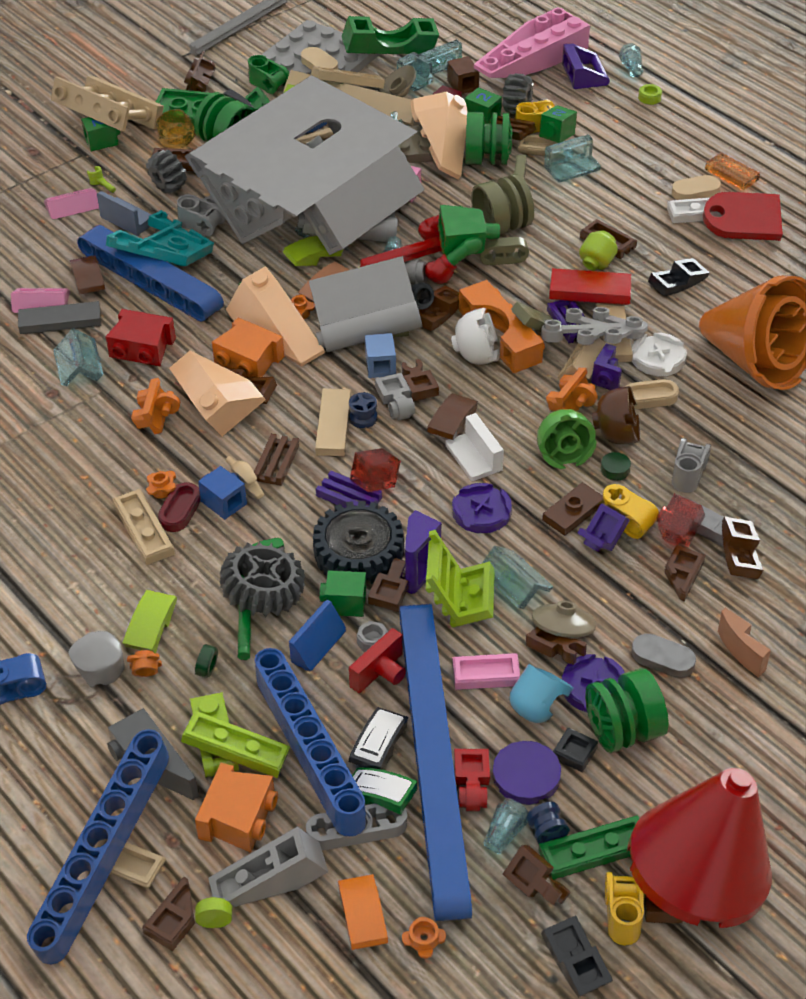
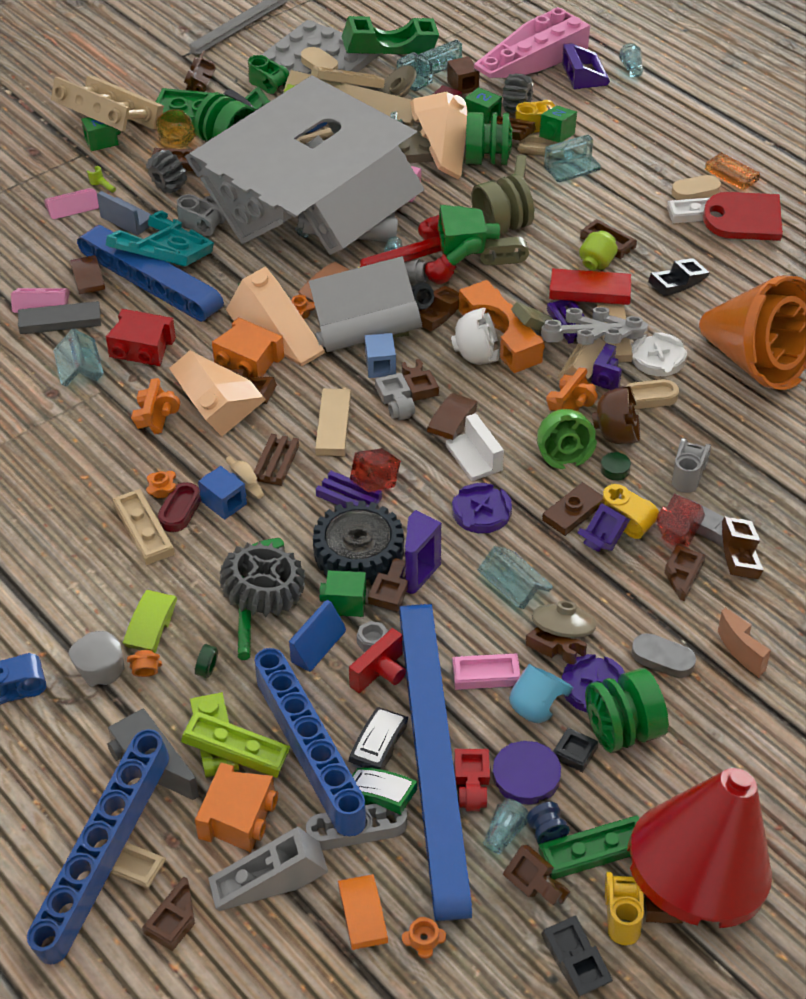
lime tile [195,897,232,928] -> none
lime slope [283,235,343,266] -> none
dark blue wheel [349,392,378,428] -> none
lime plate [426,530,495,628] -> none
lime tile [638,84,662,105] -> none

